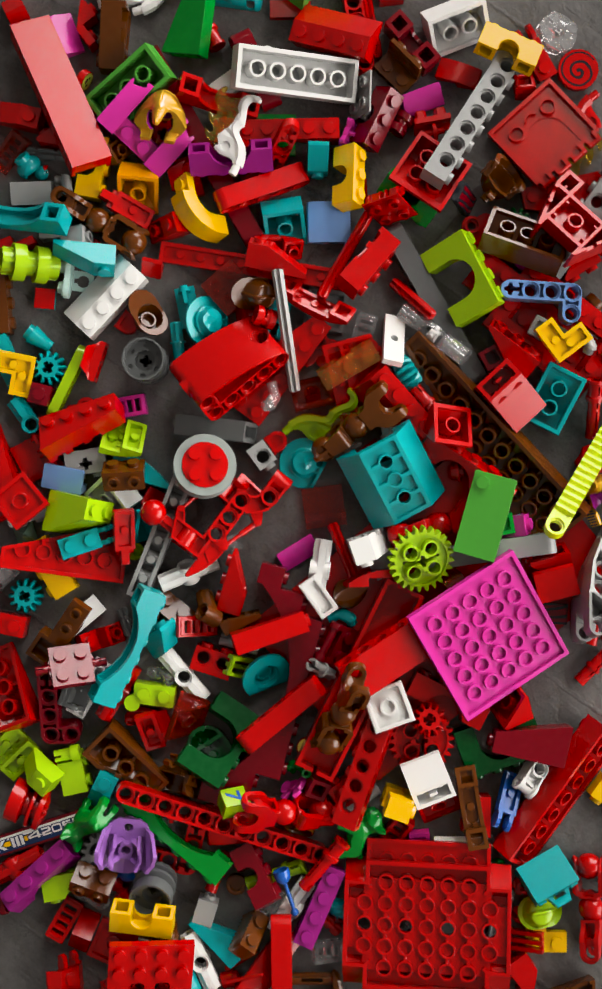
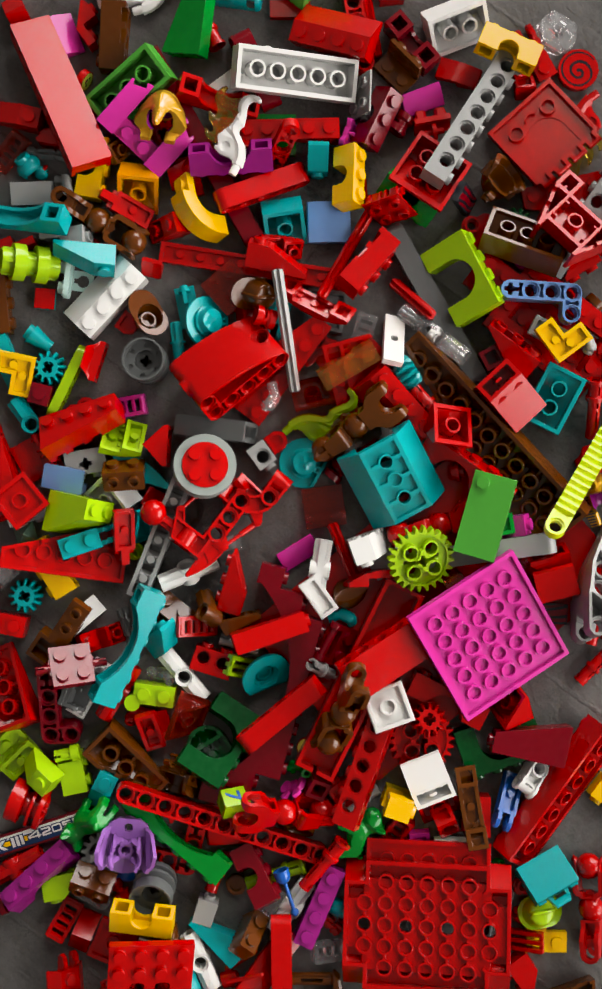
none -> red slope [142,425,172,467]
none -> dark red wheel [323,457,344,485]
none -> red brick [430,803,460,839]

